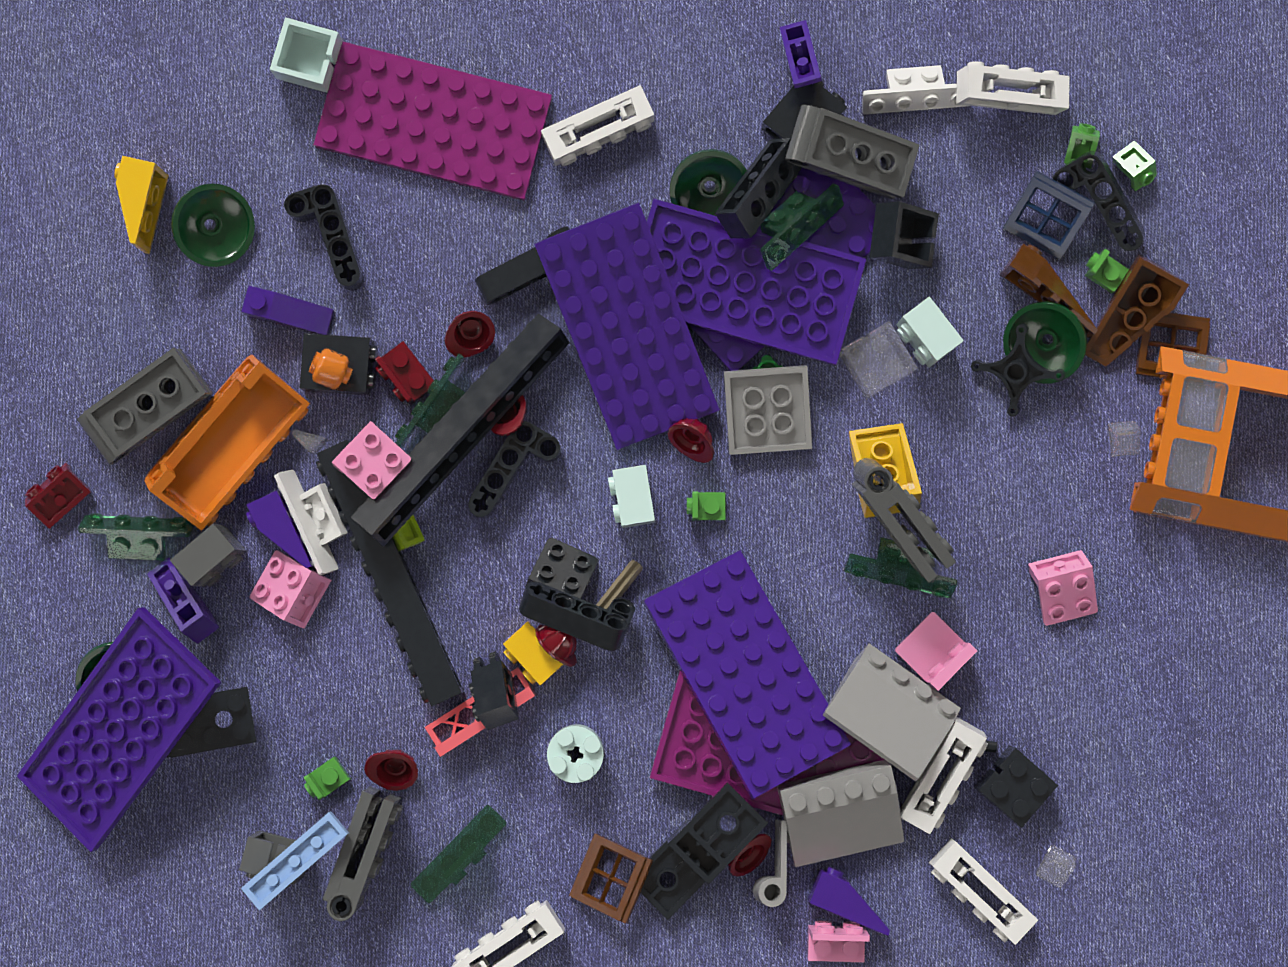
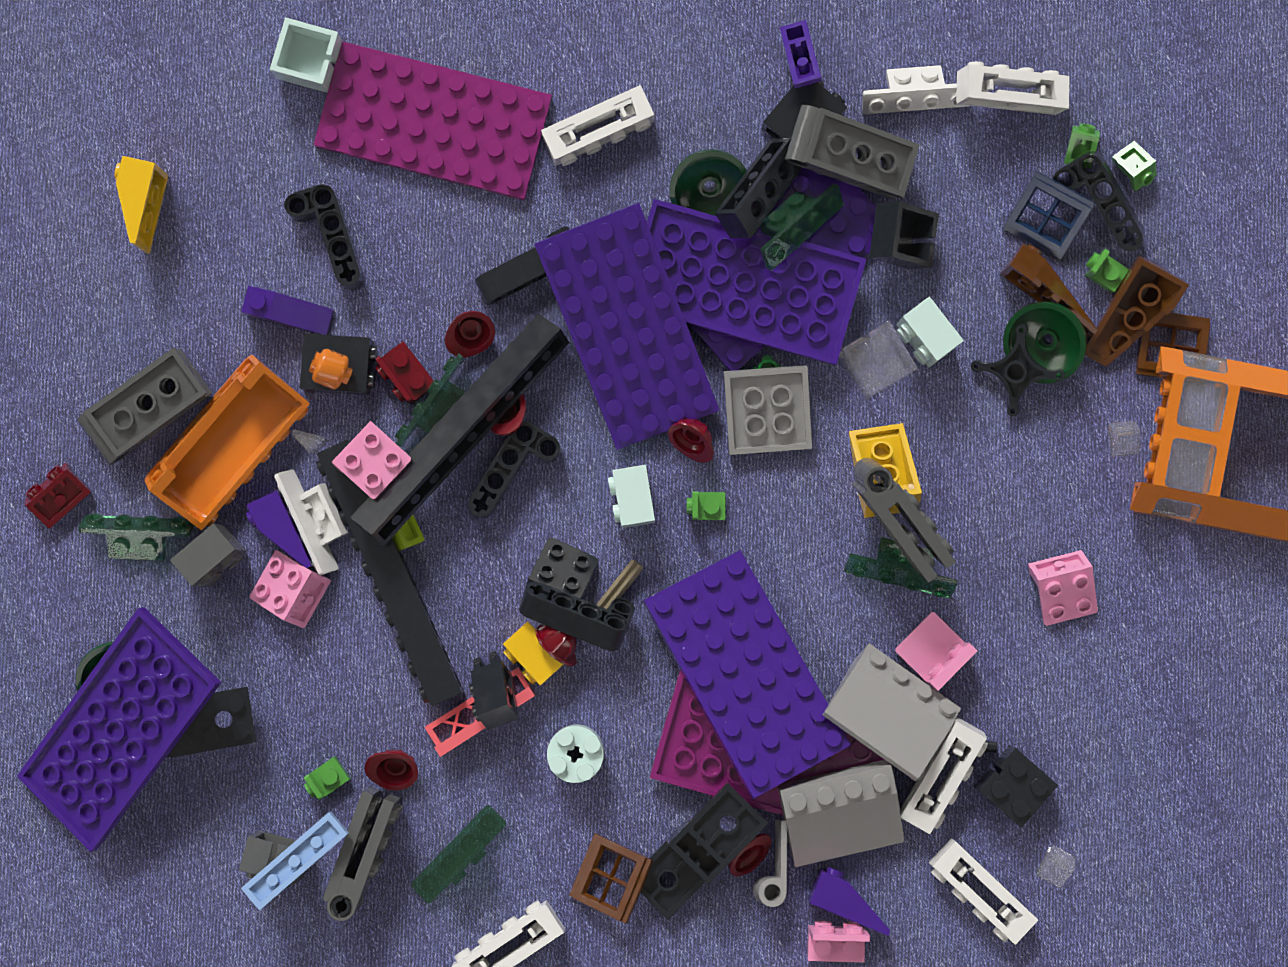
dark purple slope [147,557,219,644] -> none
dark green dish [171,183,255,267] -> none

